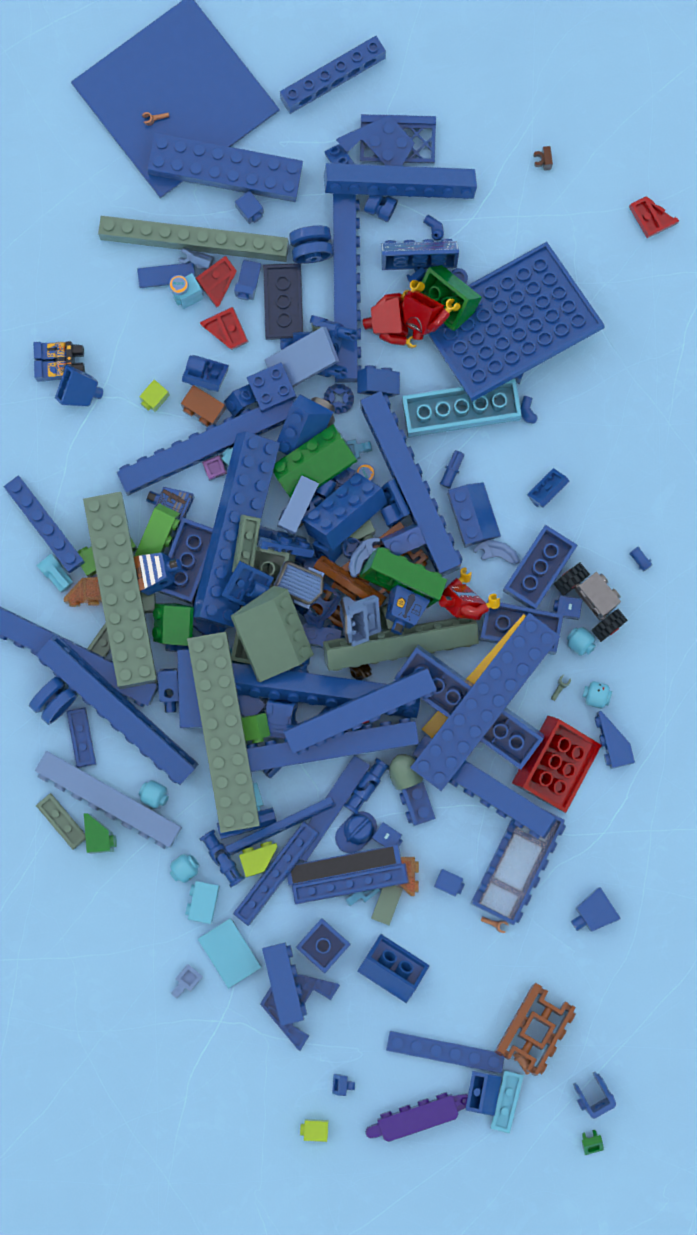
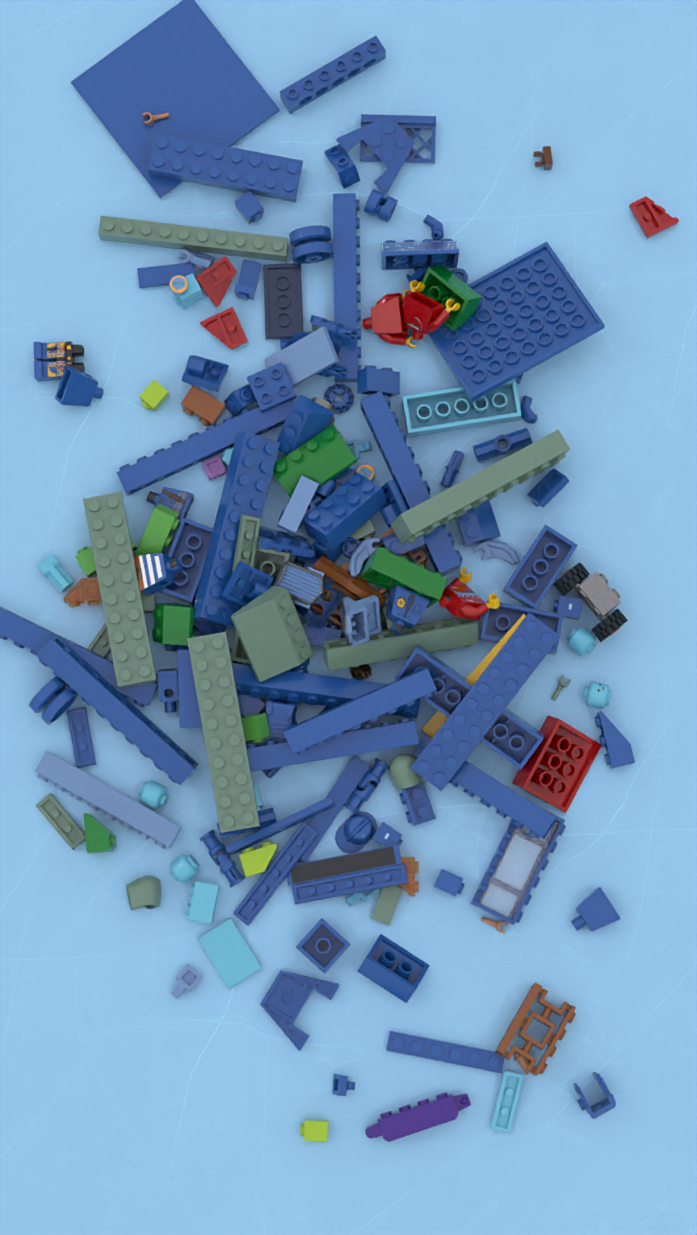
blue plate [3,475,85,574] -> none
blue brick [262,942,307,1026] -> none
blue brick [324,163,477,199] -> none
blue brick [465,1071,502,1116] -> none
green tile [582,1130,604,1155] -> none
blue pin [629,546,652,572] -> none
none -> sand green piece [126,875,161,910]
none -> sand green brick [390,429,570,544]
none -> blue piece [473,428,532,462]

